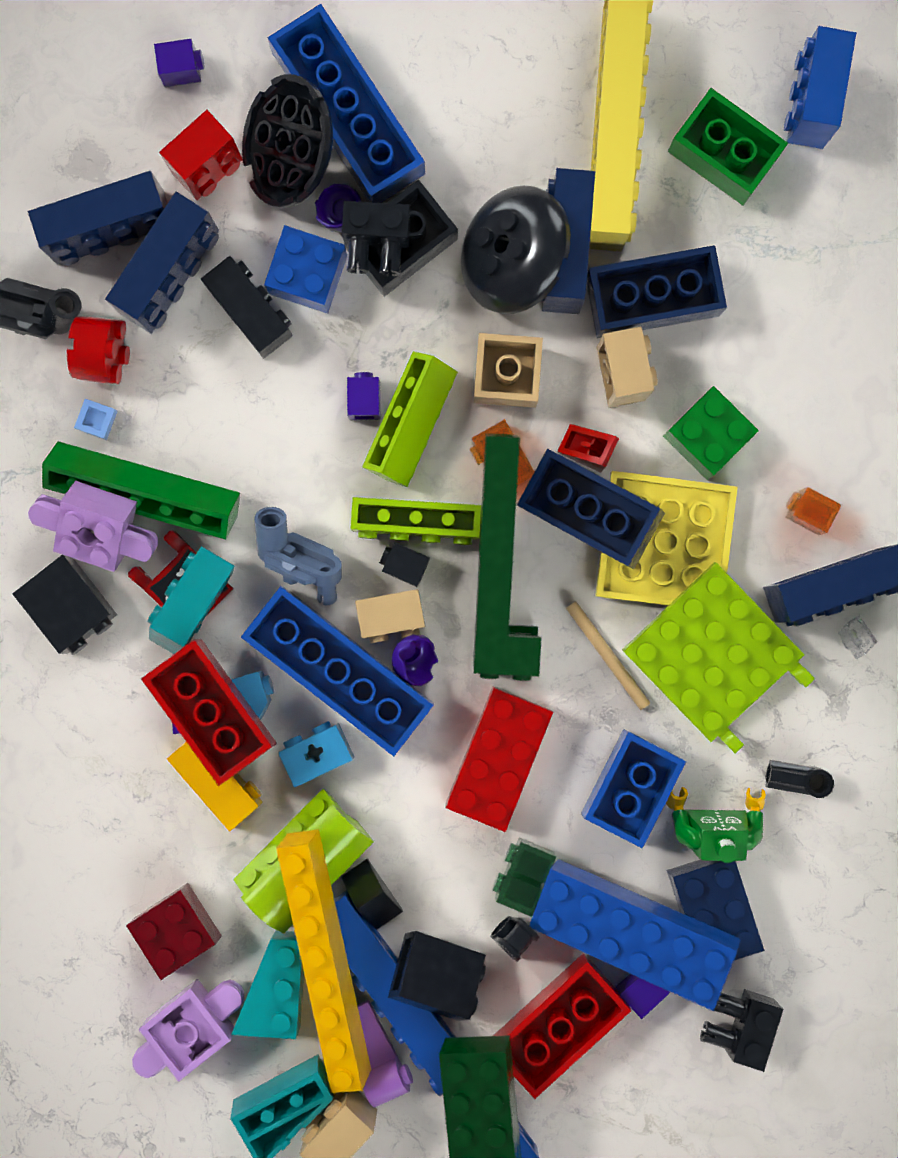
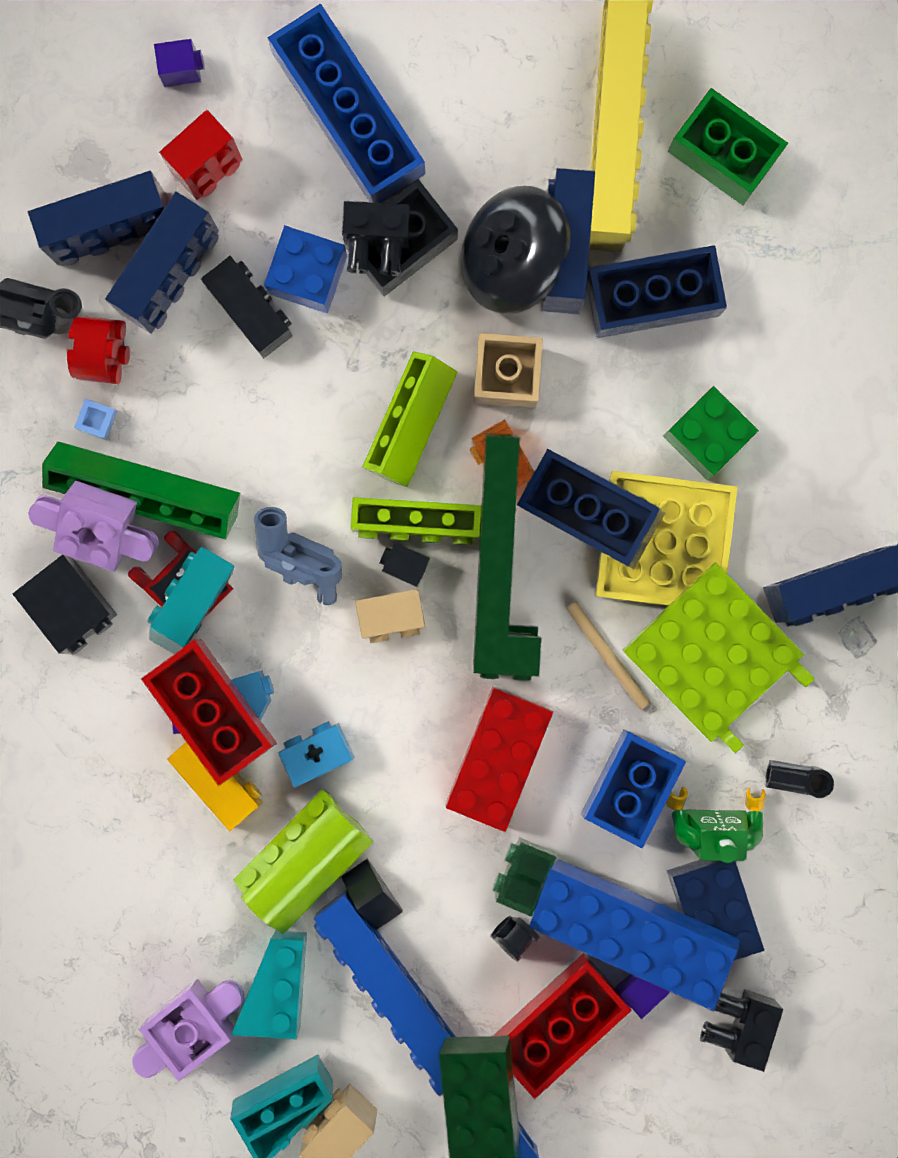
dark red brick [126,883,222,980] -> none
blue brick [241,586,434,757] -> none
black brick [242,74,333,208] -> none
yellow brick [276,829,371,1093] -> none
dark purple hair [315,184,362,232] -> none
dark purple brick [347,372,381,420] -> none
medium lavender door [357,1000,413,1108] -> none
black brick [388,931,486,1021] -> none
dark purple hair [392,634,439,686] -> none
red slope [557,424,619,473] -> none
tan brick [596,326,658,408] -> none
blue brick [784,26,857,149] -> none
clear orange brick [785,487,842,535] -> none

